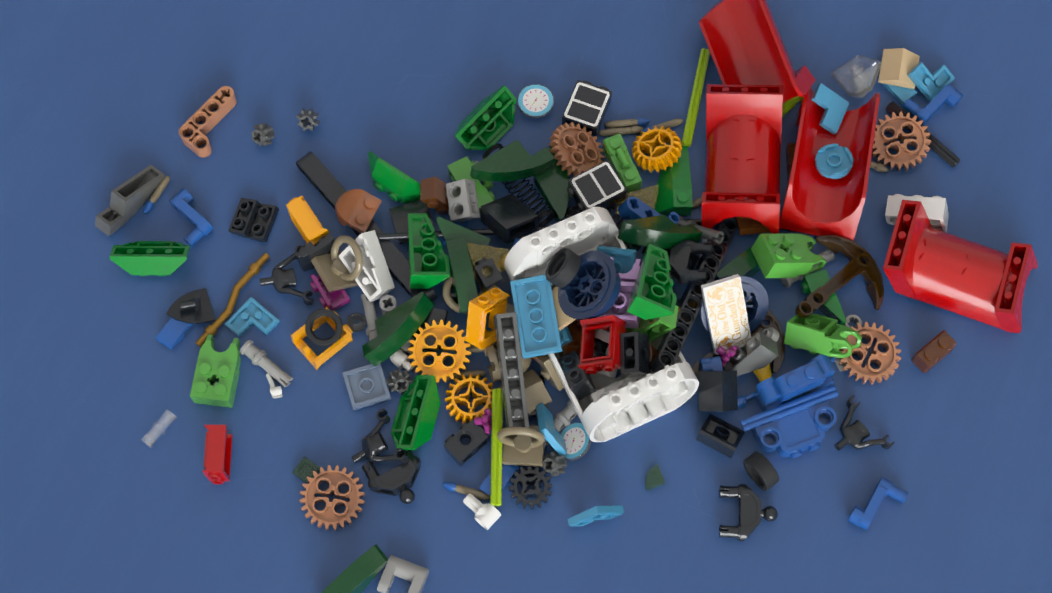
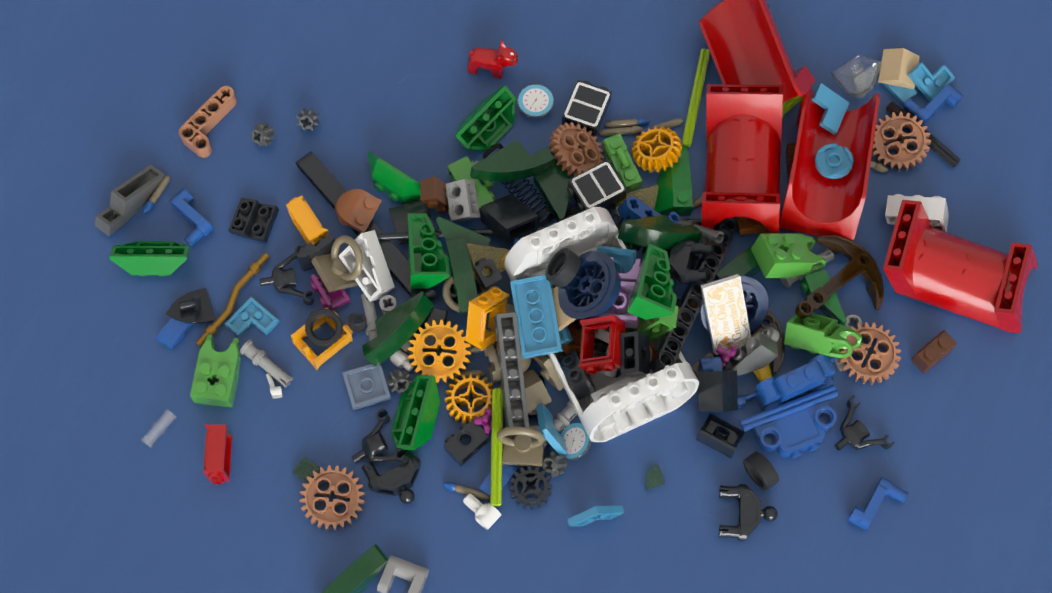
none -> red animal [467,40,518,79]

